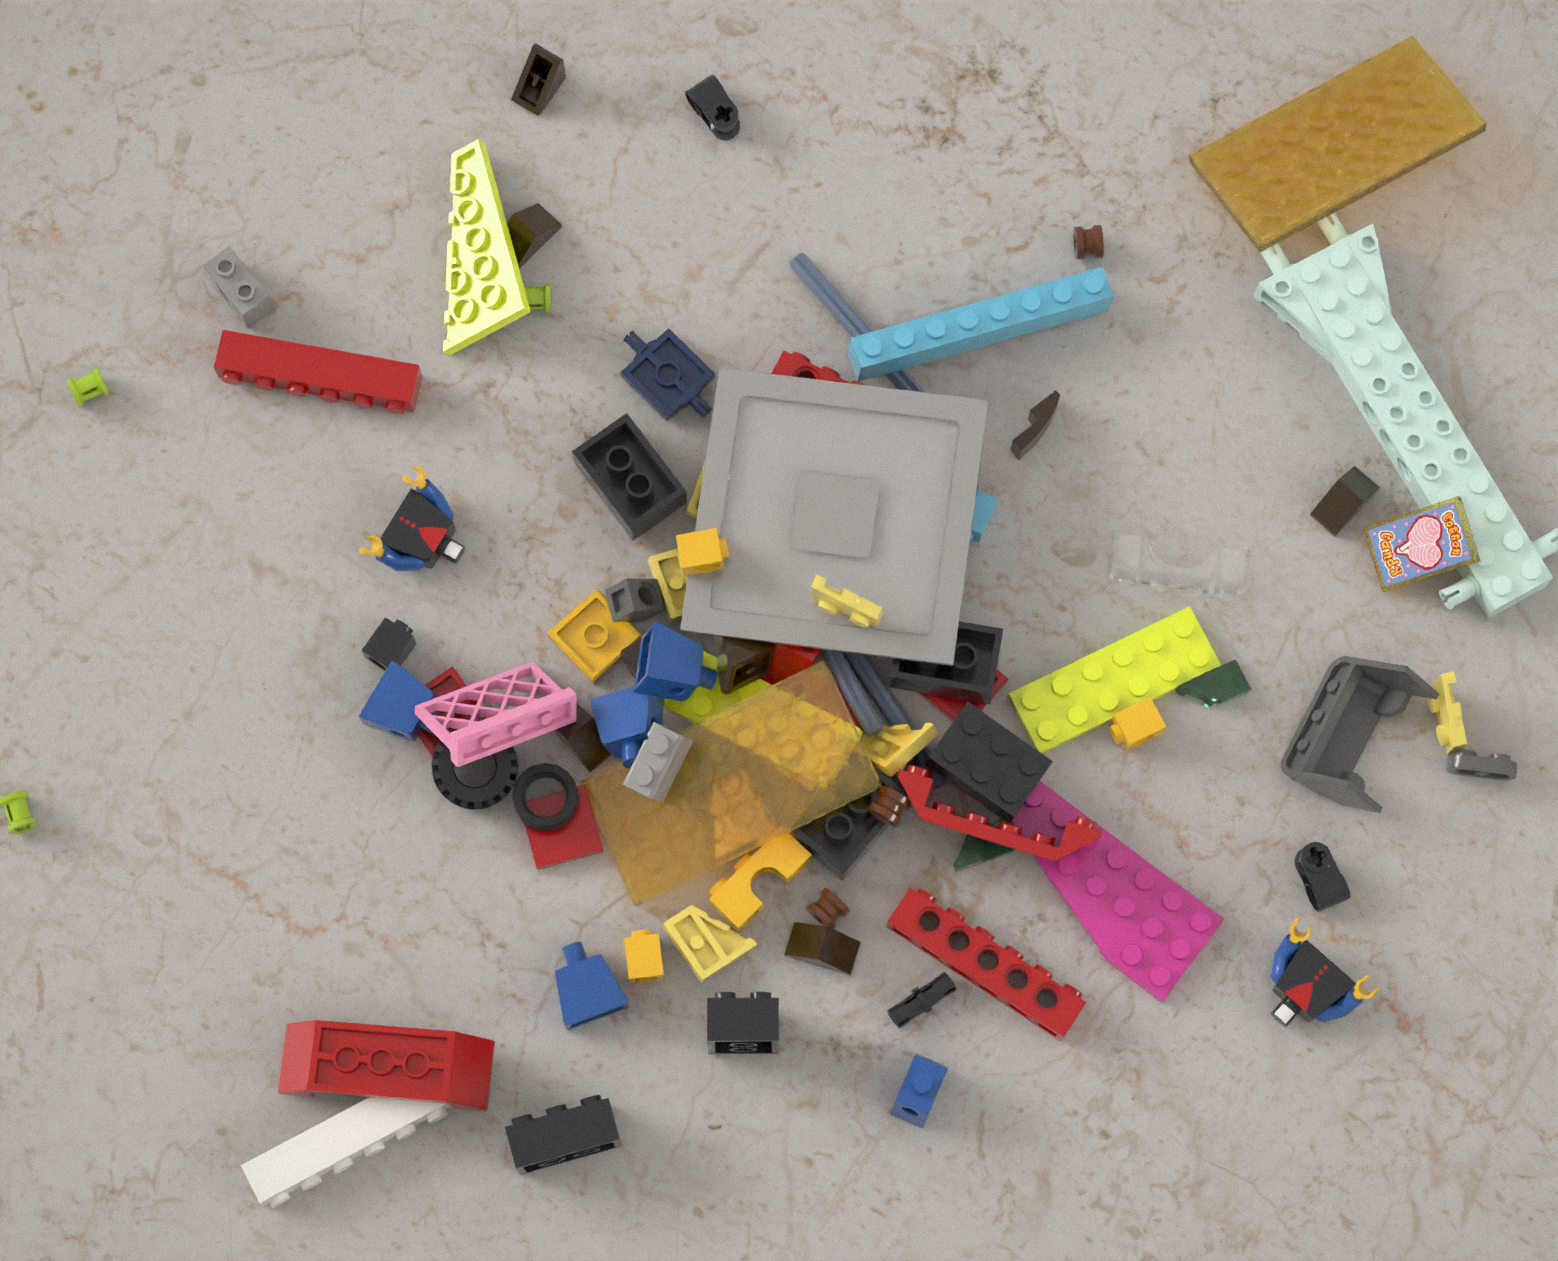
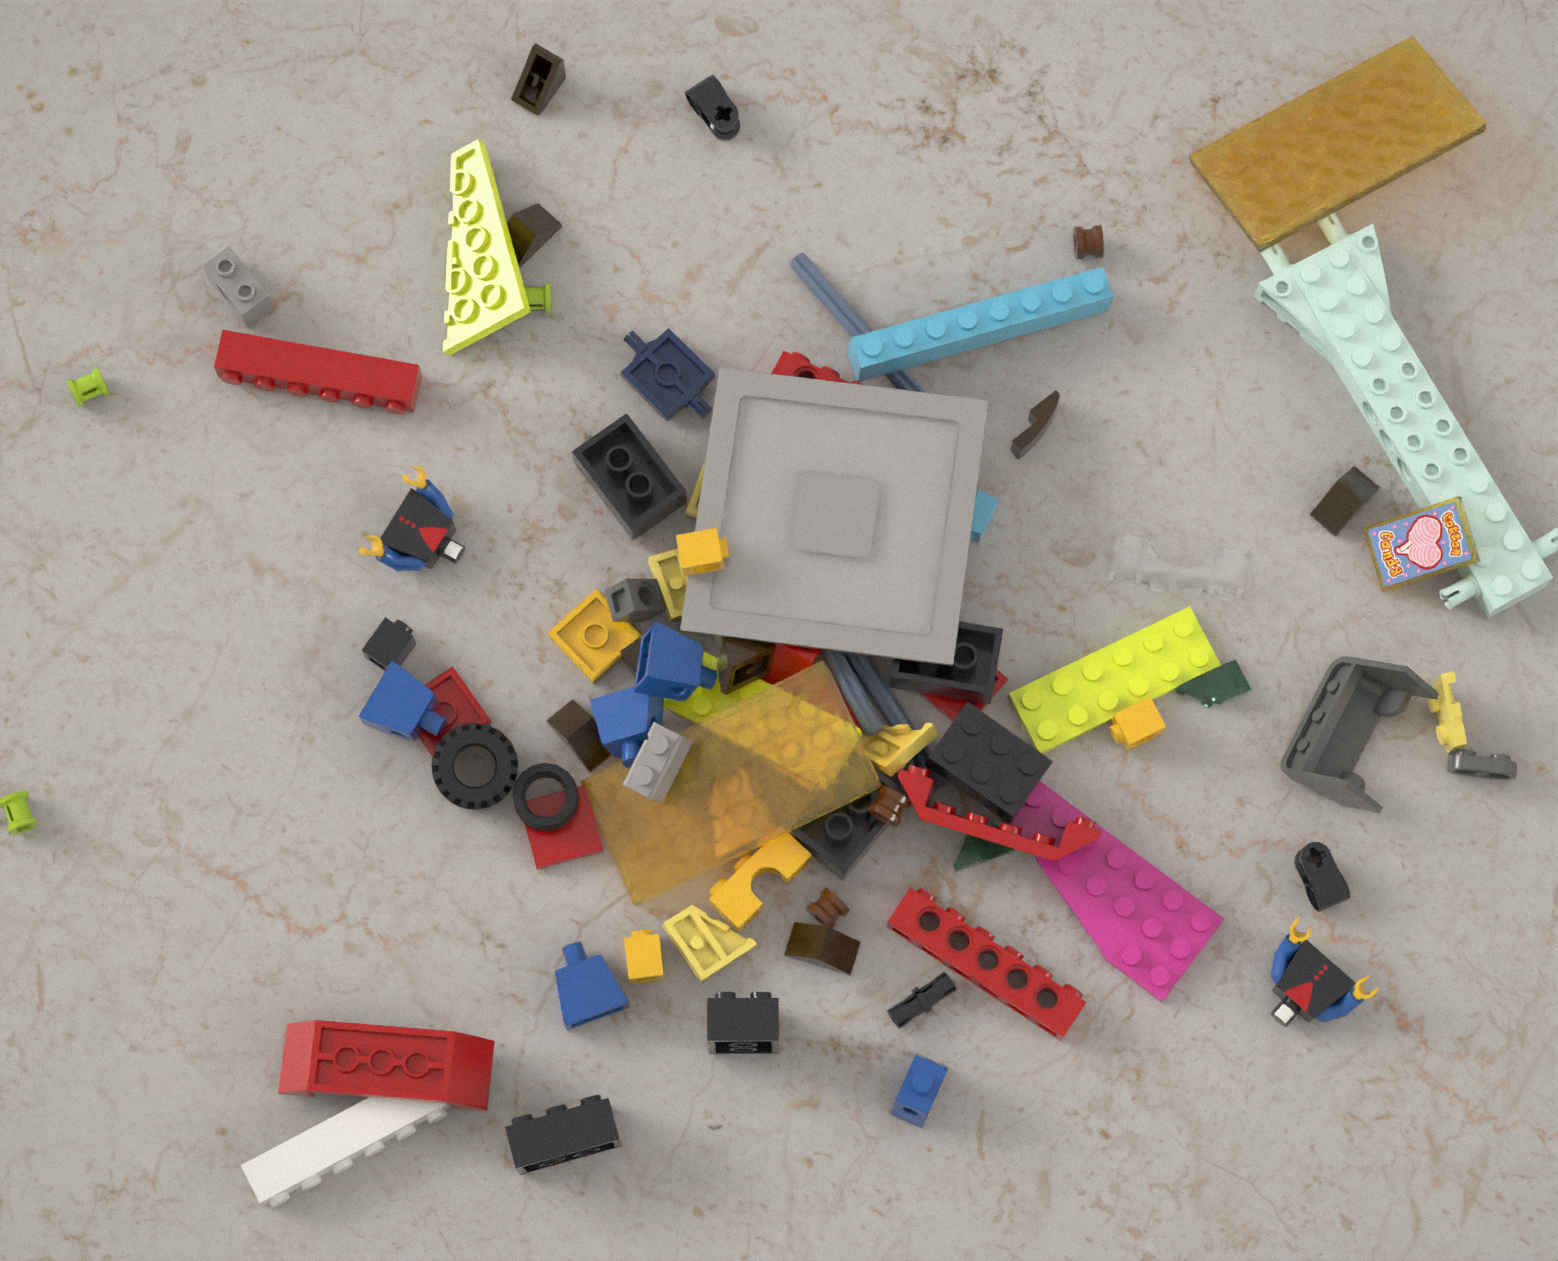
bright pink fence [415,662,577,767] -> none
light yellow wing [811,575,883,628] -> none

